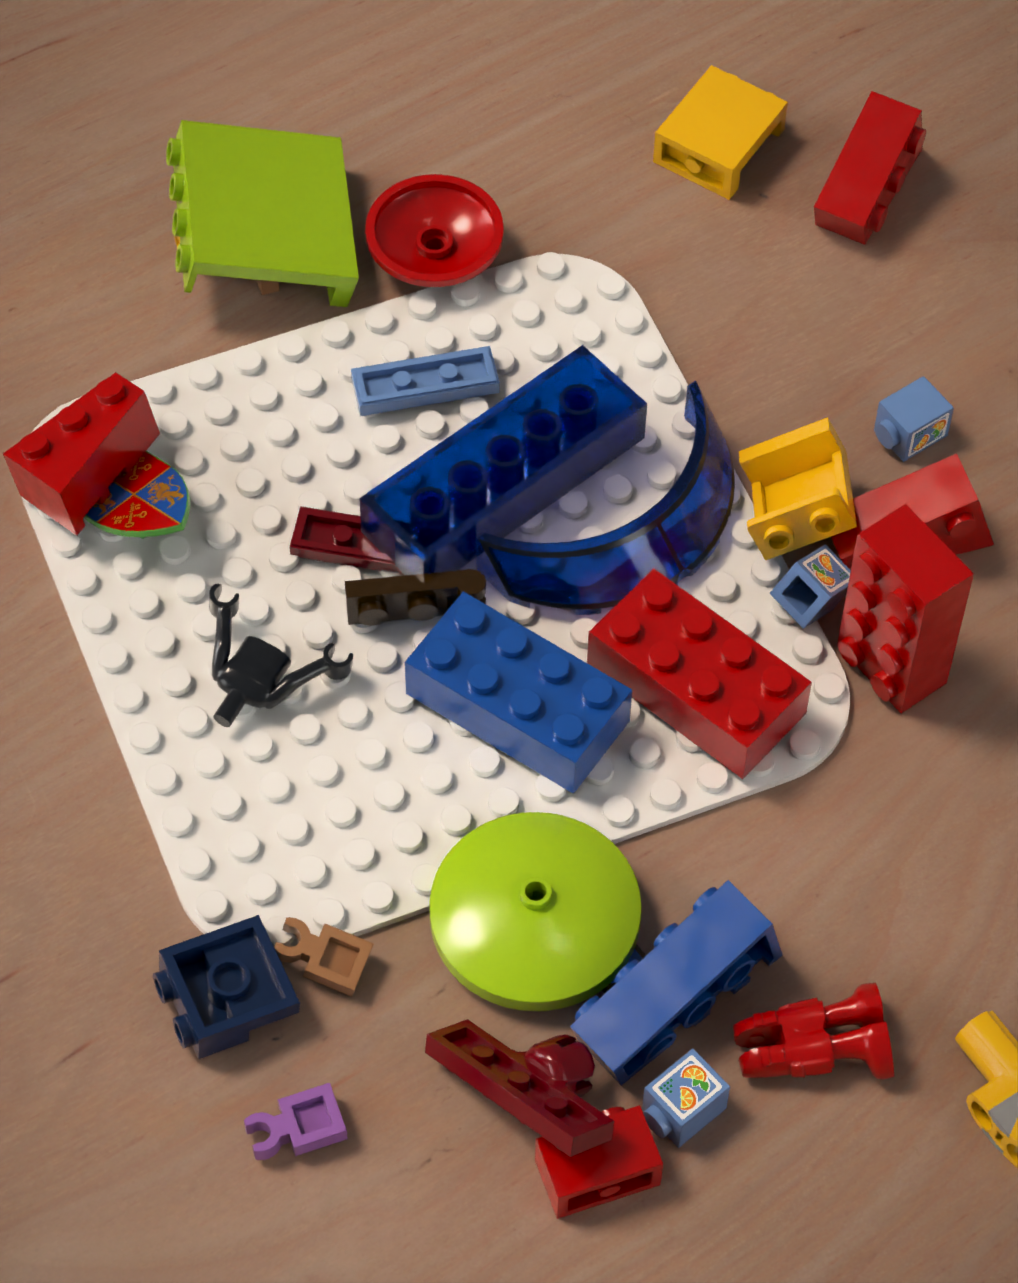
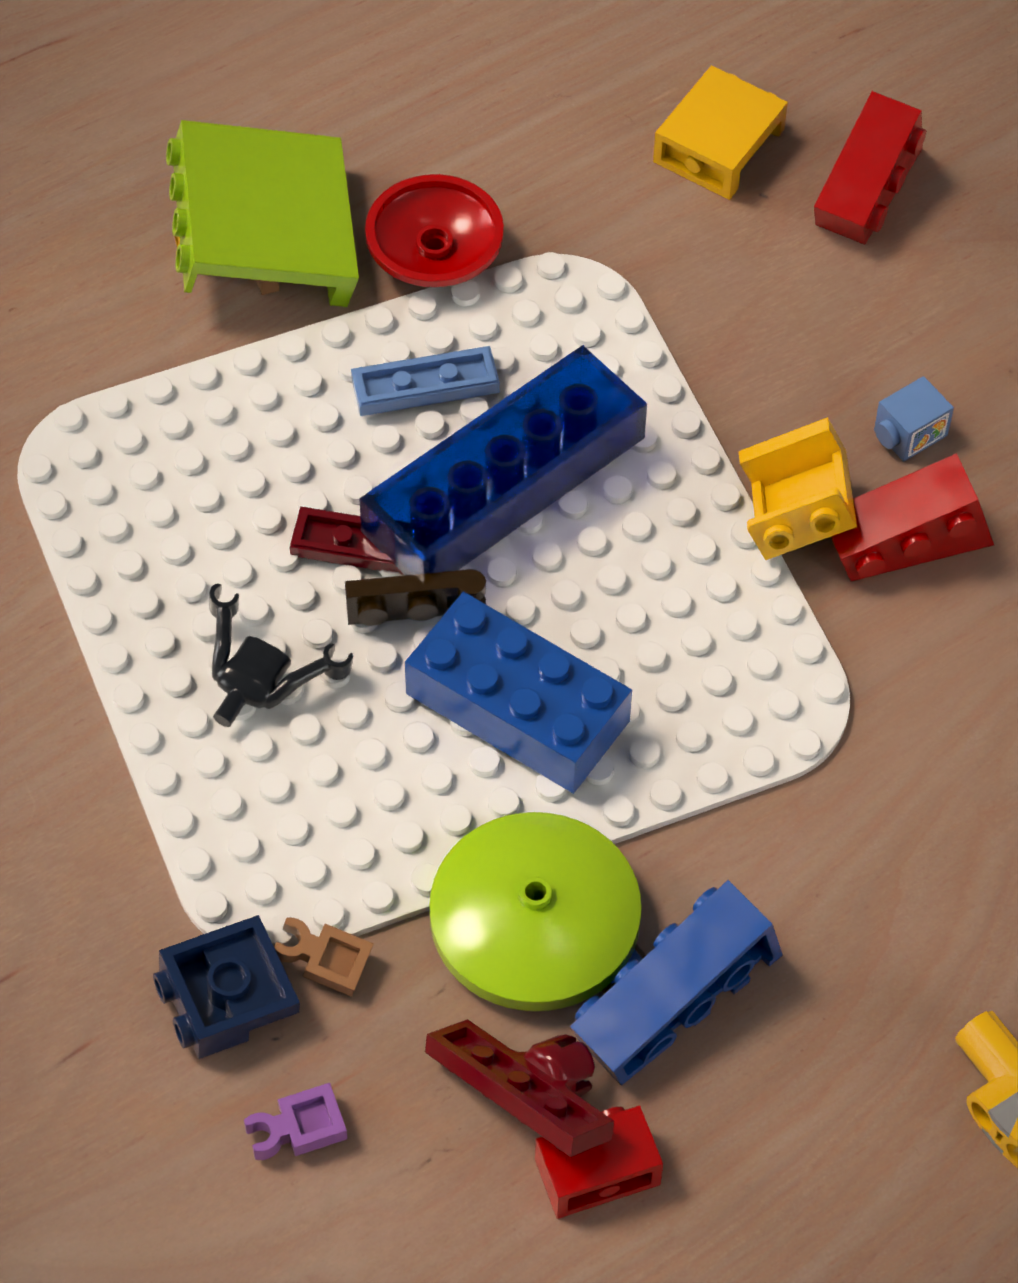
red wedge [3,372,160,536] -> none
shield [84,451,191,539] -> none
clear blue windscreen [476,381,735,615] -> none
red brick [587,568,812,779] -> none
medium blue brick [642,1048,730,1148] -> none
red piece [733,982,894,1080] -> none
medium blue brick [770,544,851,629] -> none
red brick [837,504,974,714] -> none

